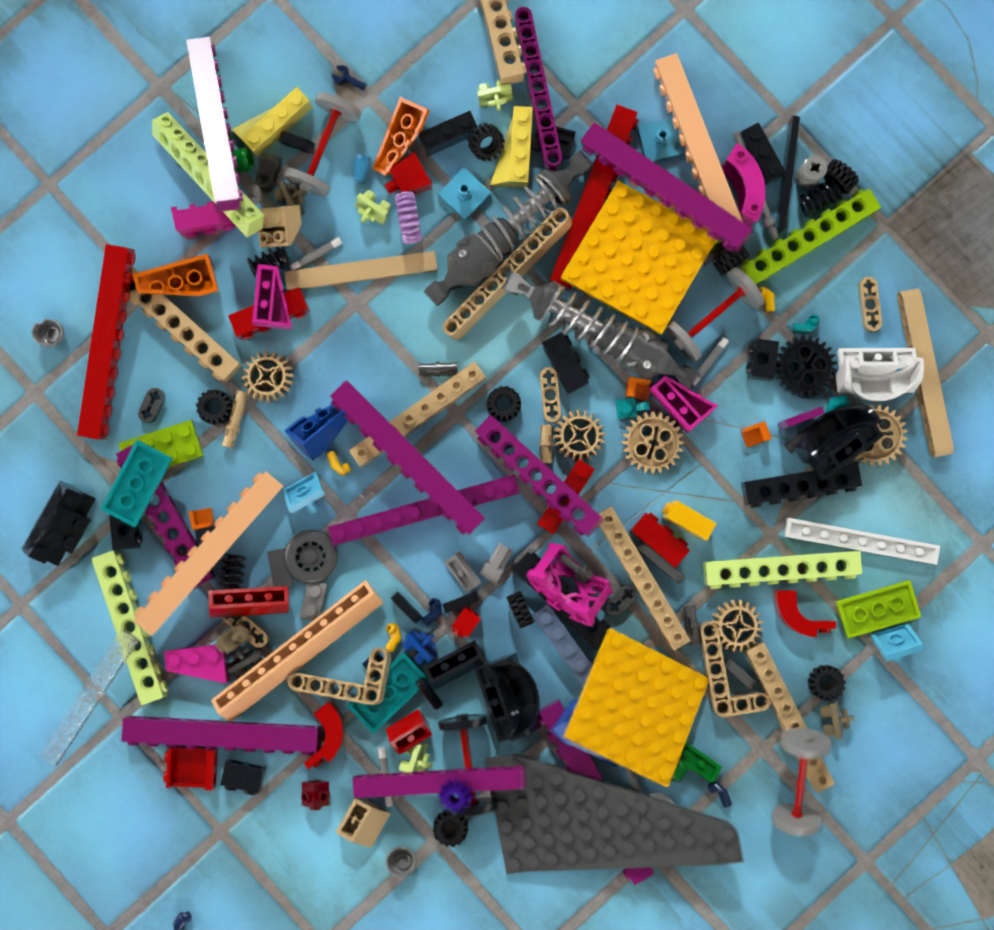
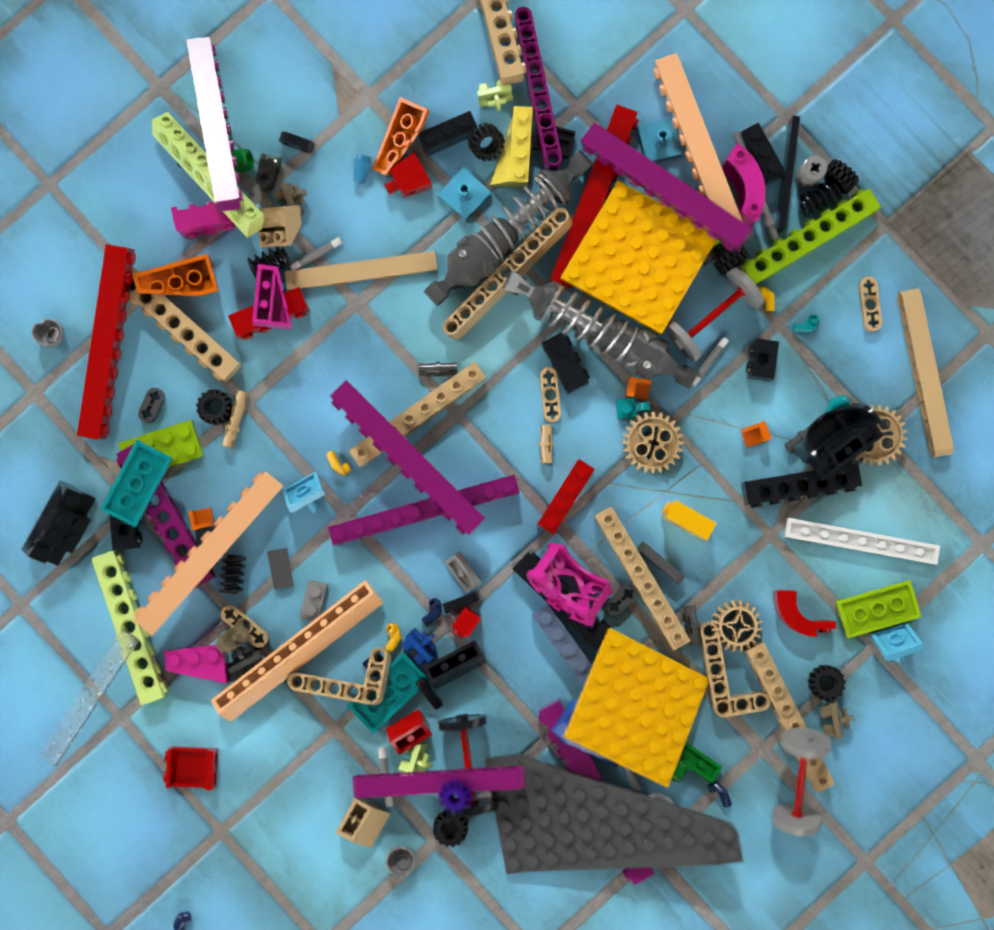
magenta brick [121,716,320,755] -> none
red brick [209,586,289,618] -> none
black brick [220,759,267,795] -> none
light yellow wedge [232,87,313,158] -> none
tan gear [242,351,294,403] -> none
light grey piece [283,92,362,197] -> none
blue wedge [284,401,348,461] -> none
dark grey wheel [284,530,338,584] -> none
dark red brick [301,779,330,811] -> none
red arch [303,699,345,769] -> none
dark blue bar [332,65,367,91] -> none
yellowish green hips [355,190,391,225] -> none
black beam [391,591,423,624] -> none
lavender gear [395,191,422,244] -> none
black piece [474,653,541,742] -> none
magenta brick [475,415,604,537] -> none
light grey piece [479,543,513,584] -> none
black tyre [487,386,521,422] -> none
black tyre [506,591,535,629] -> none
tan gear [553,410,605,461] -> none
dark grey bar [559,554,593,584] -> none
red brick [629,512,690,568] -> none
dark pink wedge [648,375,718,433] -> none
yellowish green brick [703,551,862,589] -> none
dark grey beam [725,658,757,690] -> none
black gear [775,335,837,398] -> none
magenta tile [778,407,824,430] -> none
white piece [835,348,924,401] -> none

